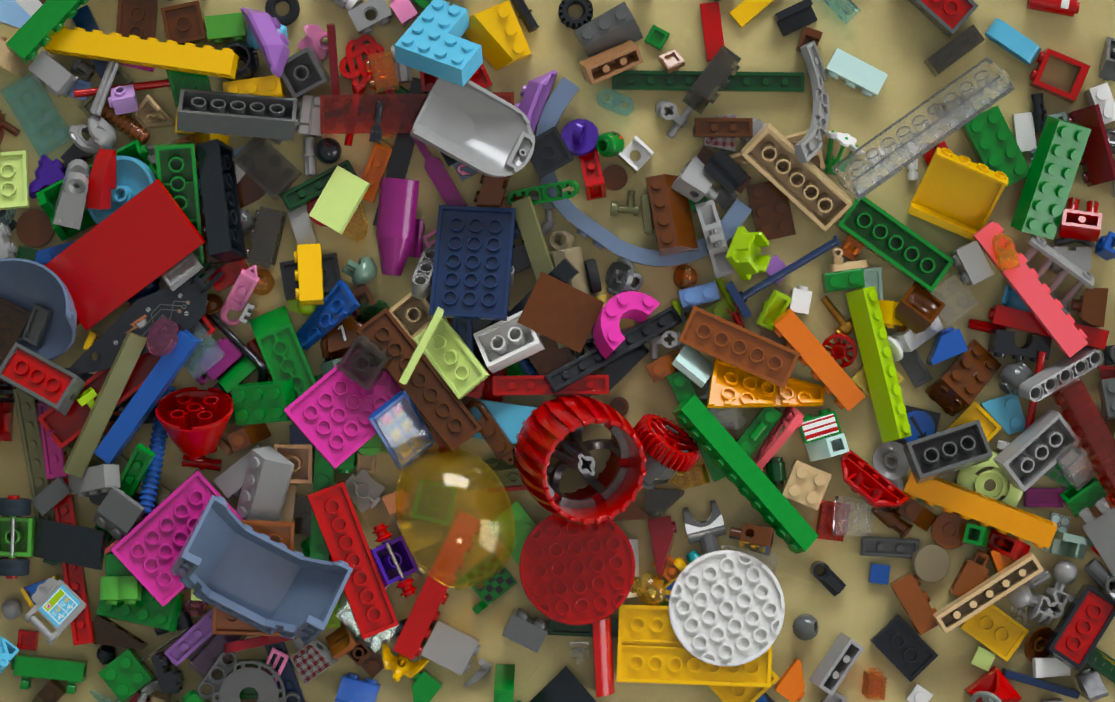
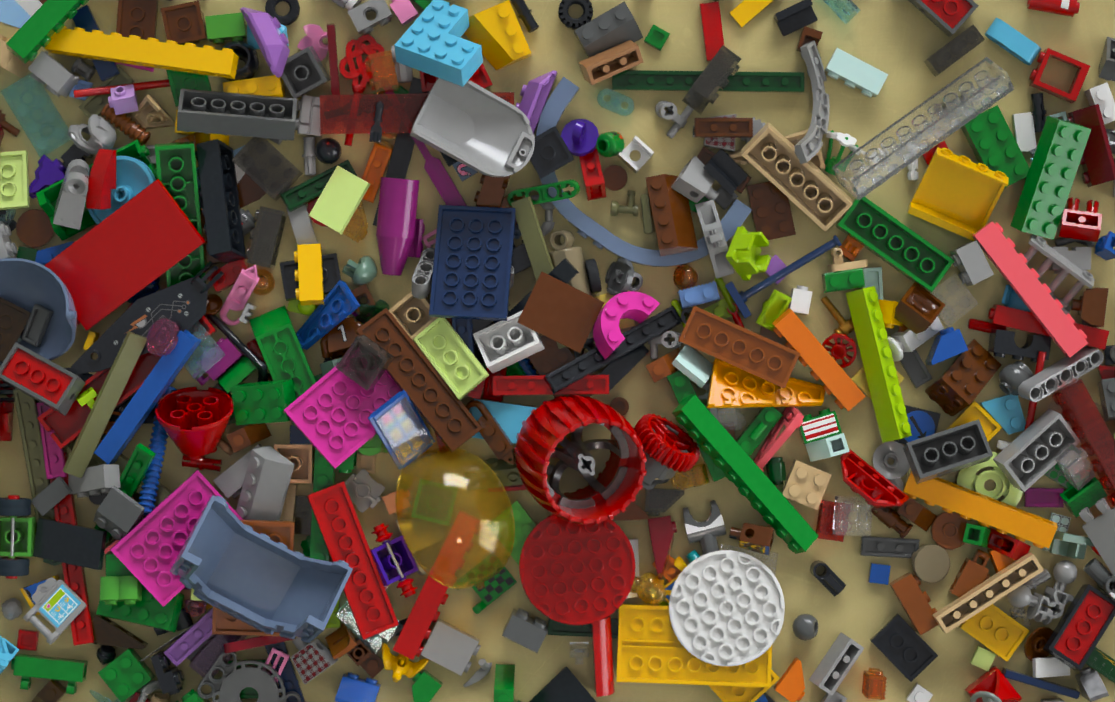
light grey axle [90,60,119,116] -> none
light grey plate [162,252,204,291] -> none
yellowish green tile [399,307,444,385] -> none
medium nougat tile [658,49,685,73] -> none
clear yellow piece [992,233,1020,272] -> none

